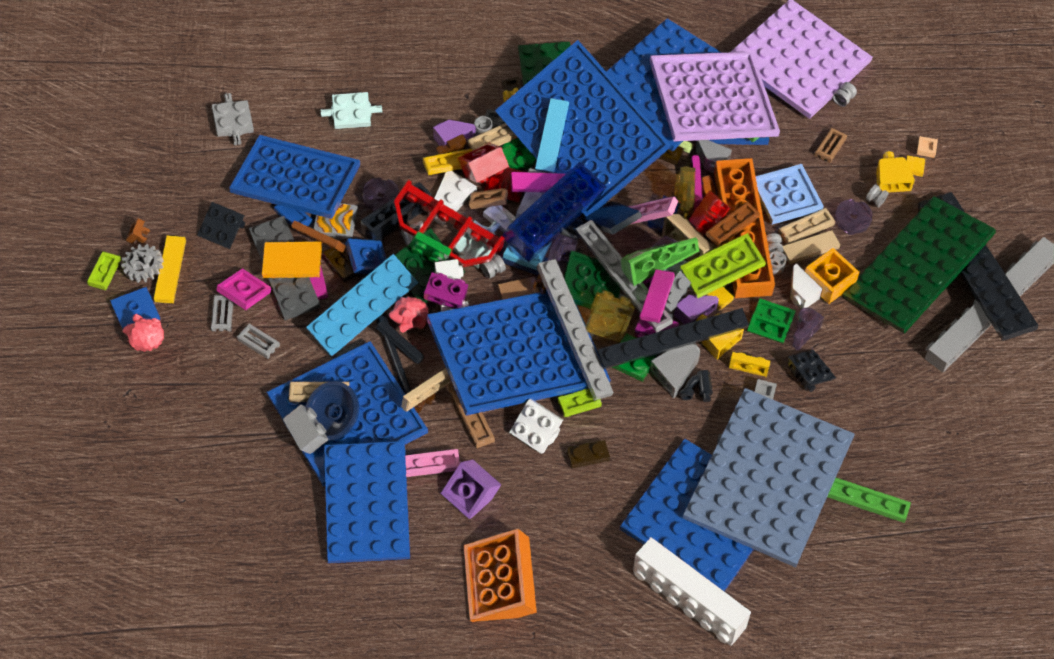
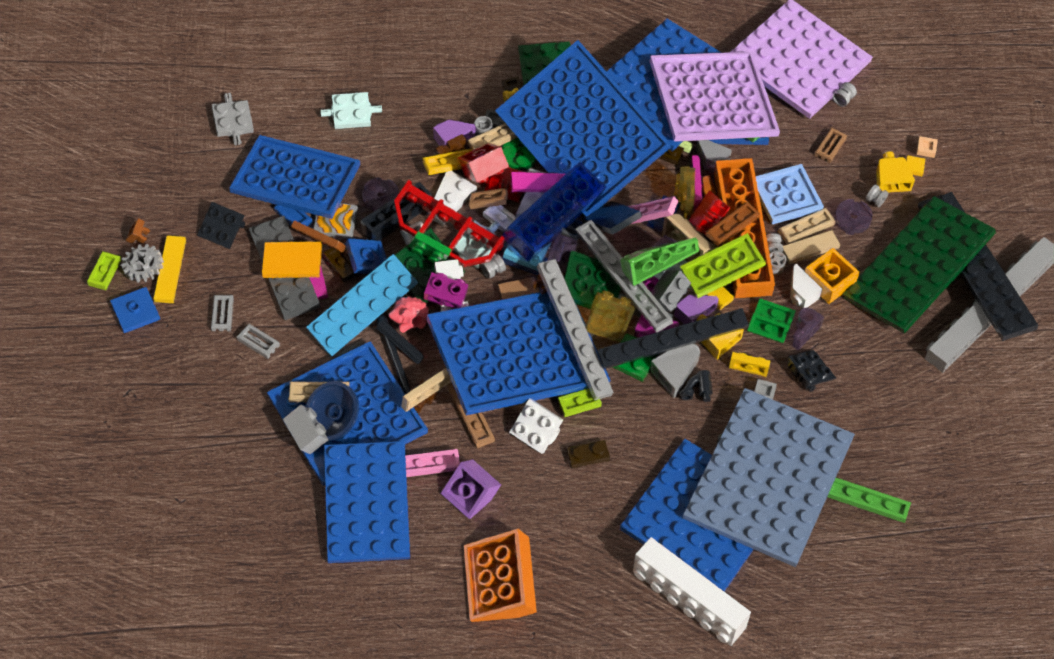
coral animal [122,314,164,352] -> none
dark pink plate [217,268,271,310] -> none
medium azure tile [535,99,569,173] -> none
dark pink tile [640,270,675,323] -> none

